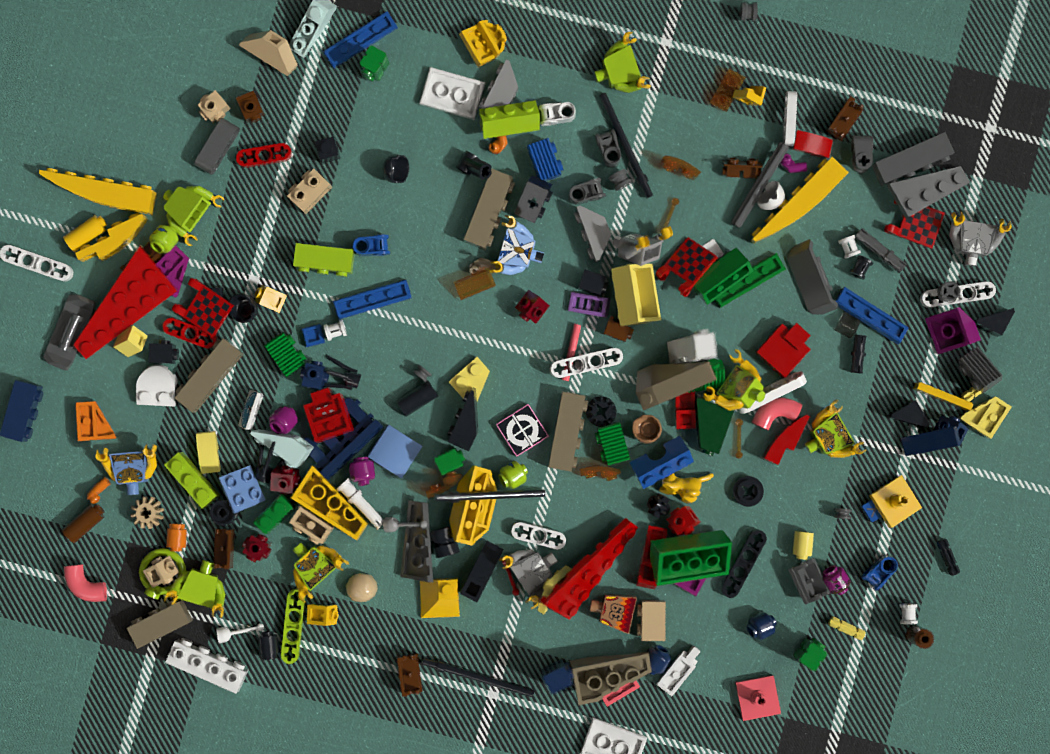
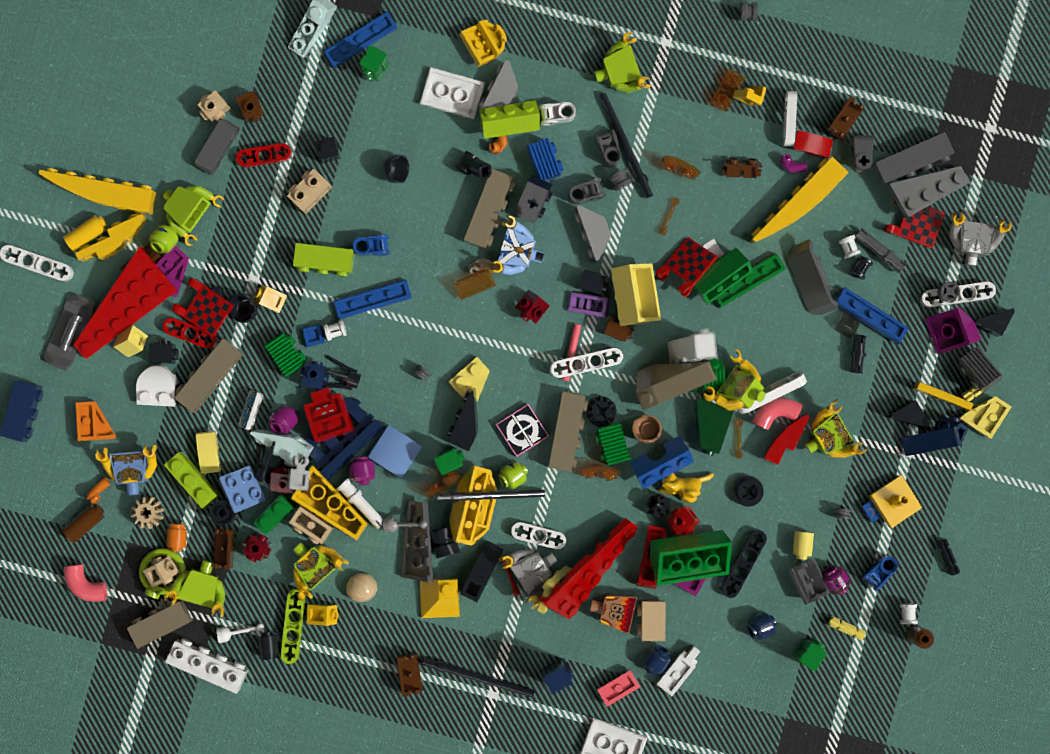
tan slope [239,30,297,76] -> none
black brick [396,380,439,417] -> none
dark tan wedge [569,652,652,705] -> none
light grey torso [613,226,673,266] -> none
red slope [675,392,696,429] -> none
dark grey axle [731,142,789,228] -> none
coral tile [735,675,781,721] -> none
red piece [755,323,811,378] -> none
white hair [757,181,785,210] -> none
none -> light grey plate [287,456,310,490]

